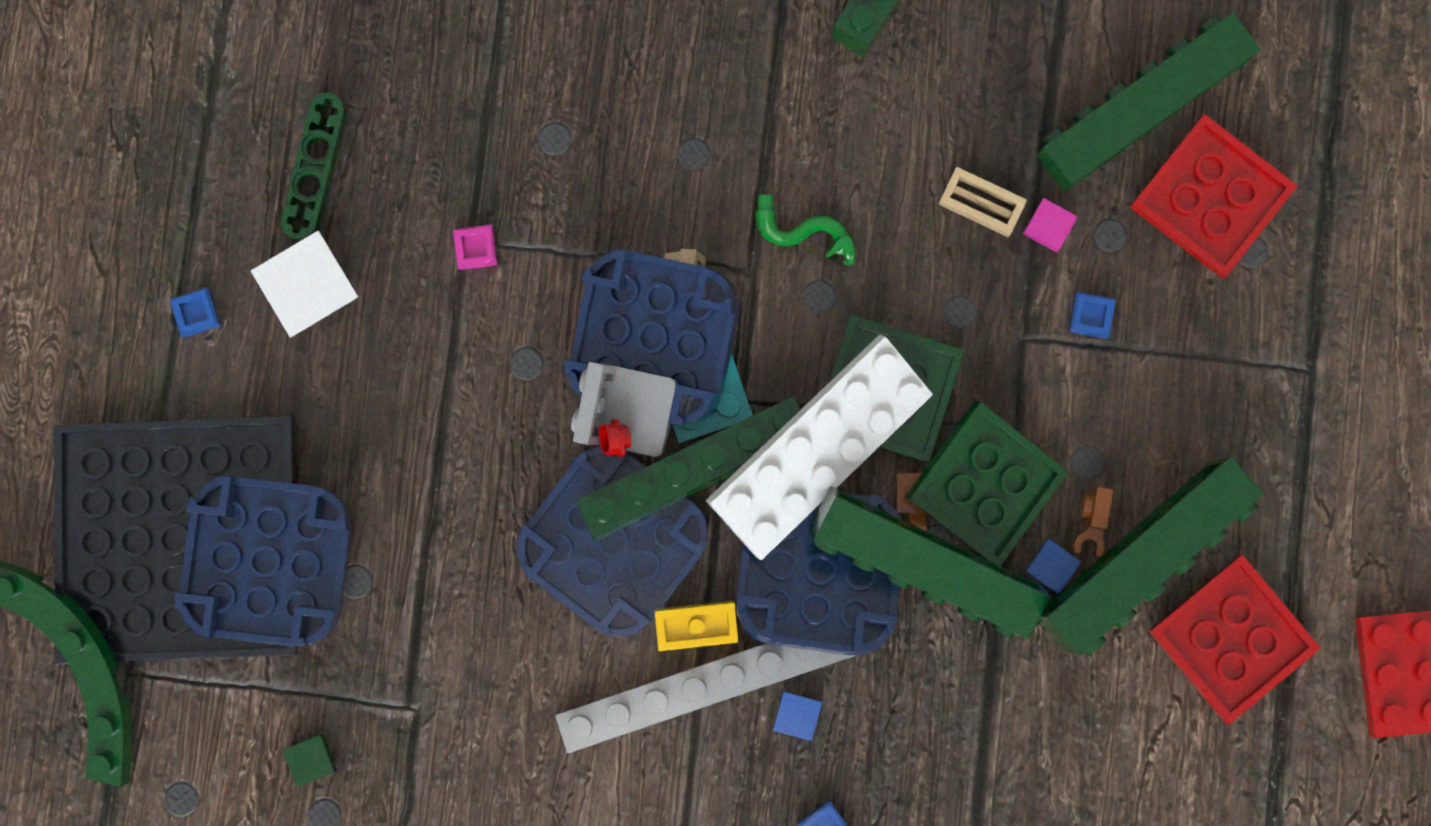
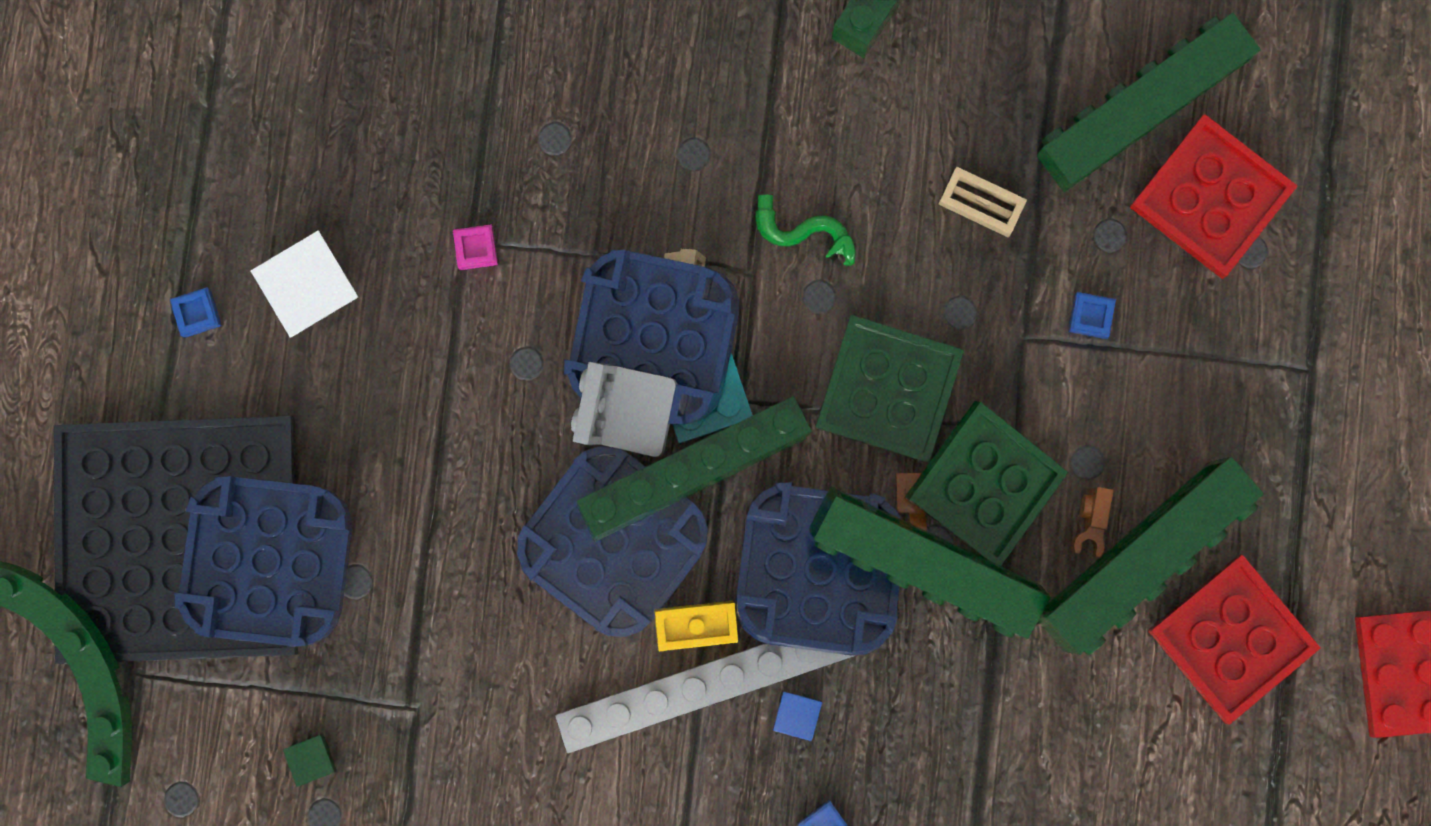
dark green beam [281,93,348,242] -> none
red plate [598,418,631,458] -> none
white plate [706,335,933,560] -> none
dark pink tile [1023,198,1078,253] -> none
blue tile [1024,539,1081,594] -> none

